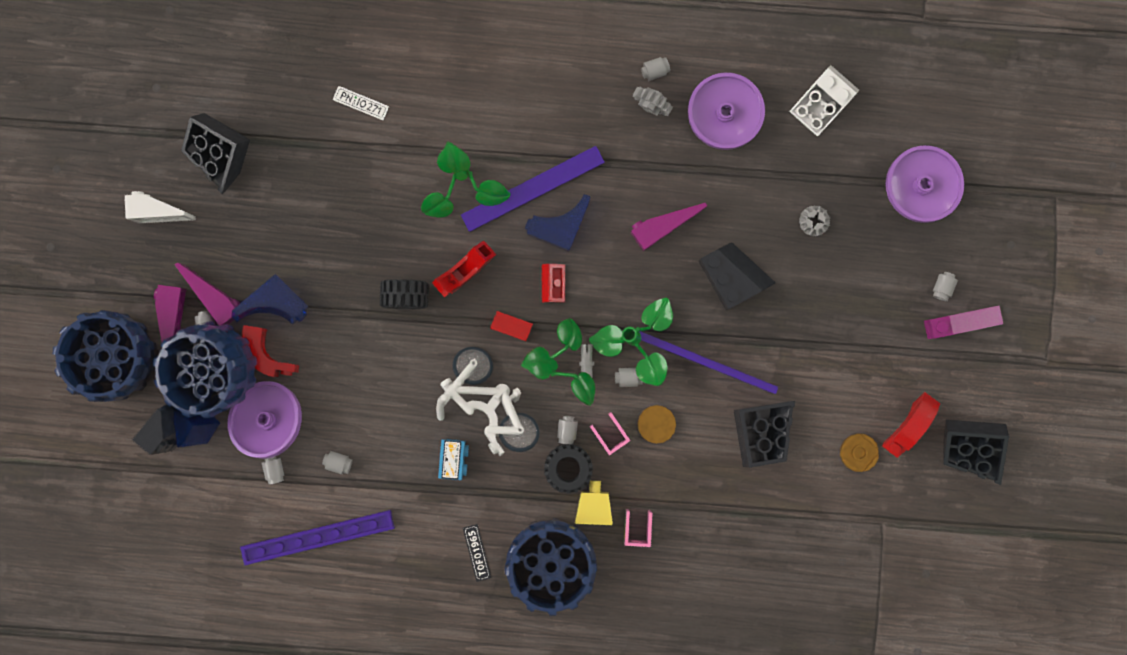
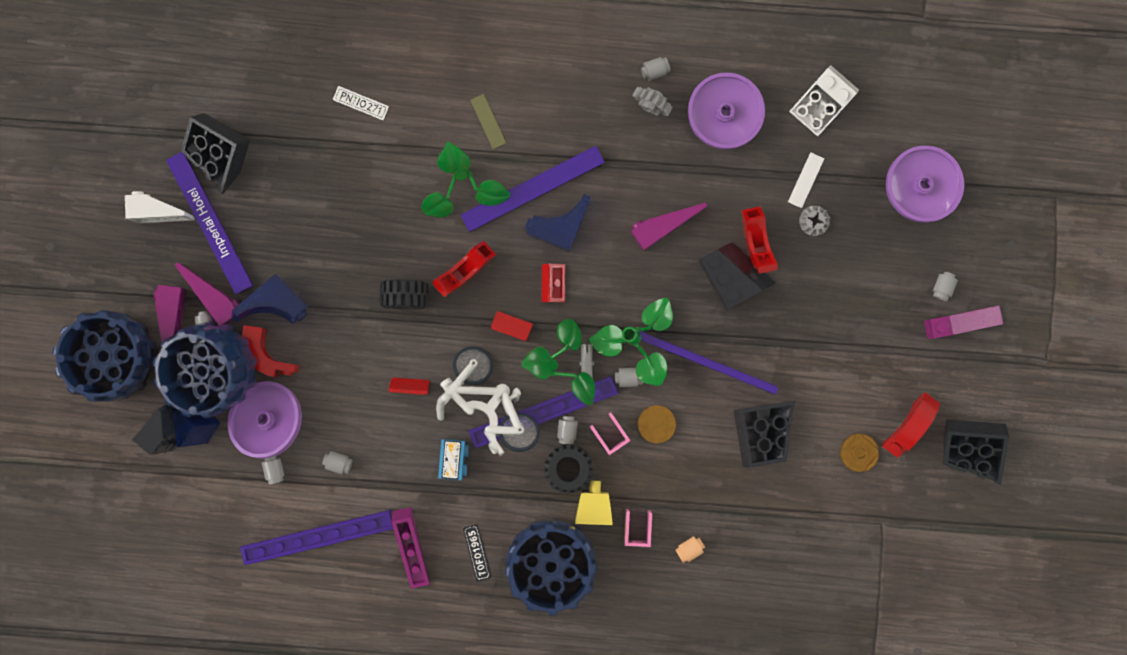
none -> dark purple tile [166,152,254,295]
none -> red slope [388,377,430,395]
none -> magenta slope [391,507,430,589]
none -> dark purple tile [469,376,618,449]
none -> olive sticker [470,94,506,149]
none -> light nougat brick [675,536,705,563]
none -> red arch [741,206,778,274]
none -> white sticker [788,153,824,208]

